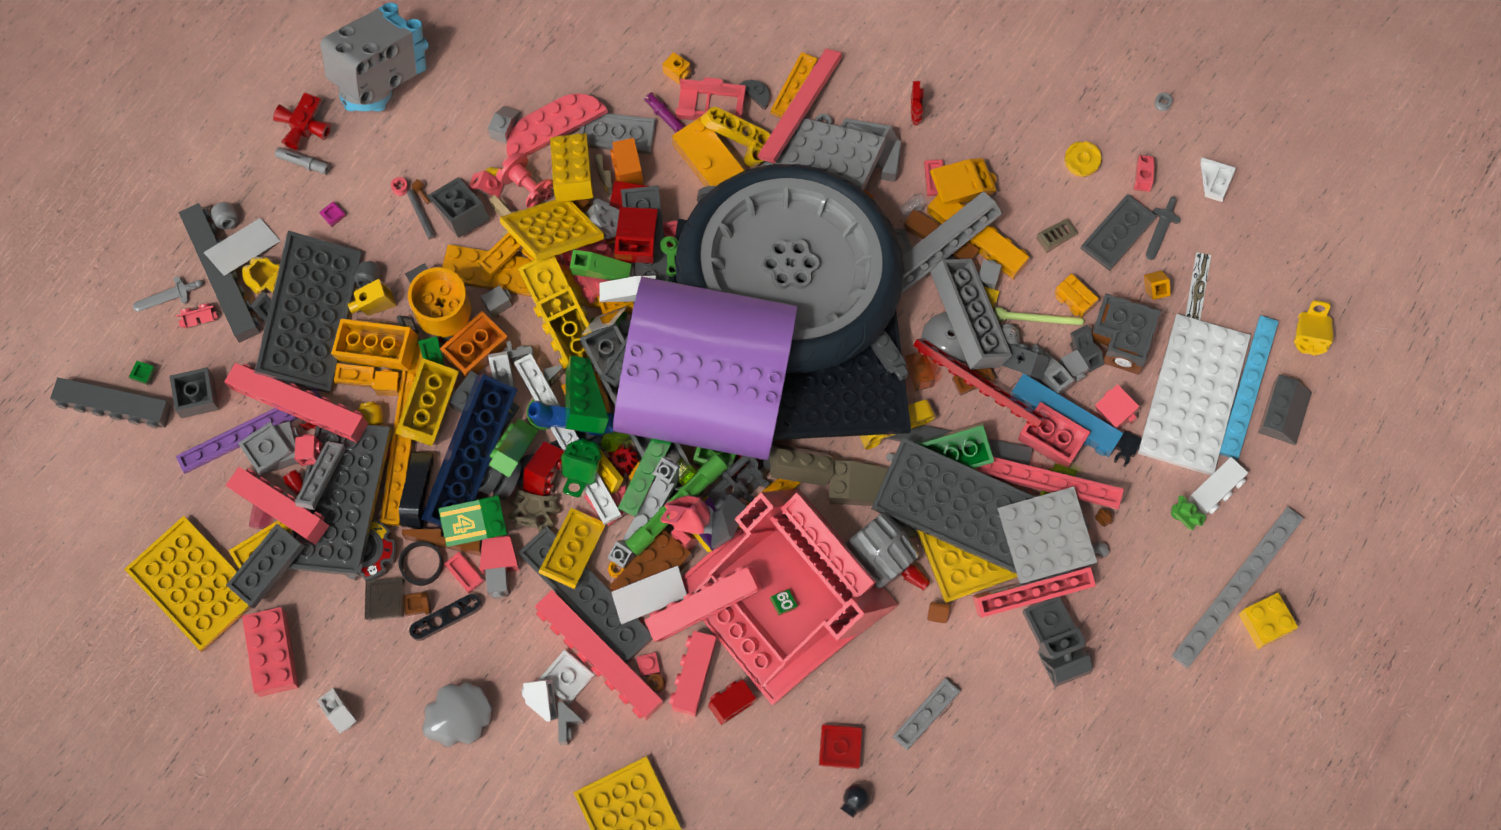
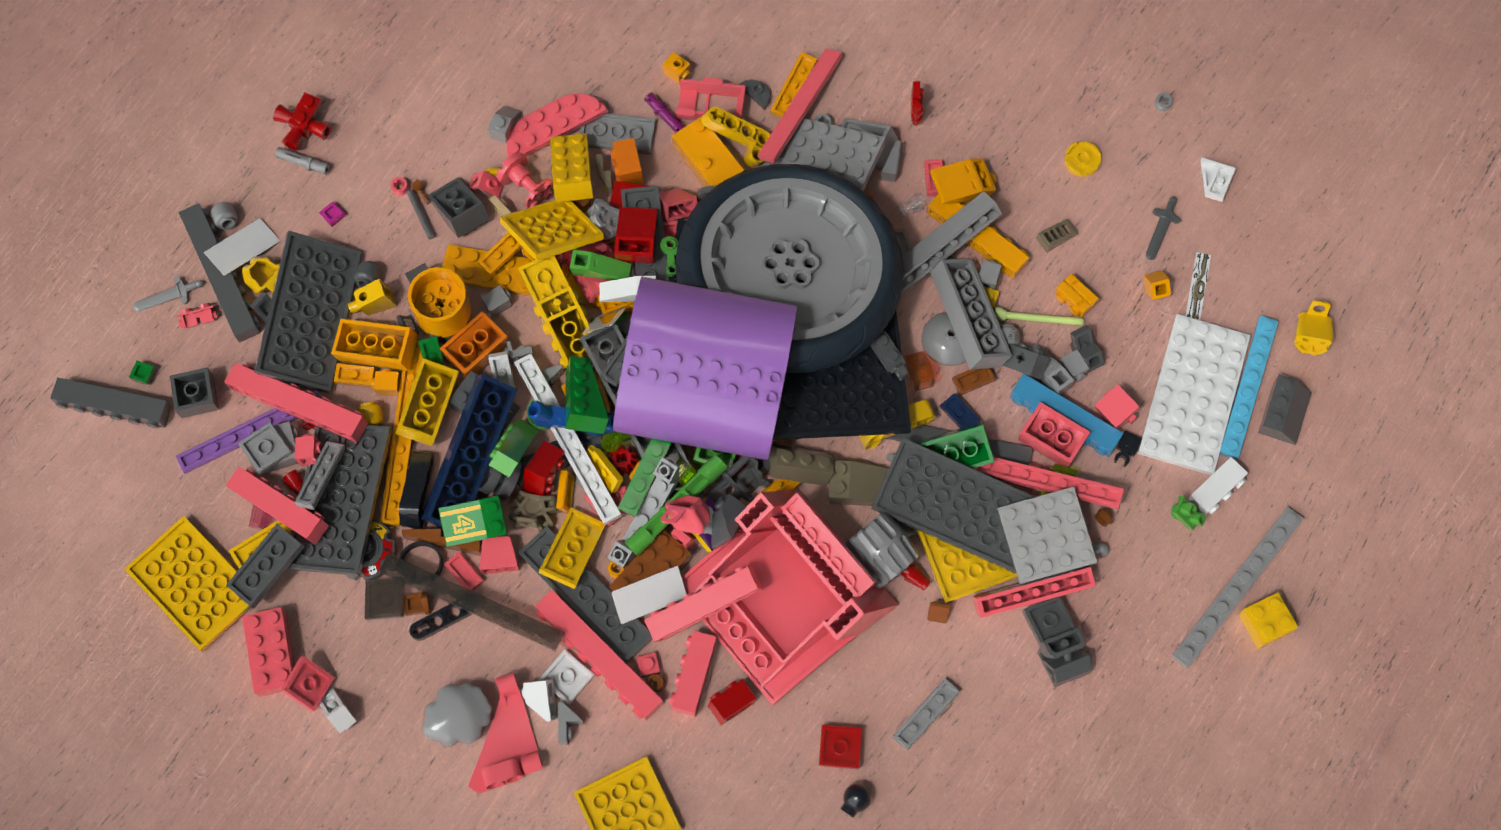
light grey piece [320,3,429,112] -> none
light grey brick [485,567,509,599] -> none
green piece [561,438,602,497] -> none
green tile [770,589,797,616] -> none
dark orange slope [904,209,979,261] -> none
red plate [913,338,1048,428] -> none
dark grey plate [1080,194,1157,271] -> none
dark grey piece [1092,293,1161,375] -> none
coral leg [1133,155,1154,192] -> none
none -> coral tile [280,656,335,712]
none -> clear smoke plate [379,553,565,652]
none -> coral panel [468,672,543,794]
none -> light orange tile [556,470,575,513]
none -> coral torso [659,189,697,222]
none -> dark blue plate [940,393,980,429]

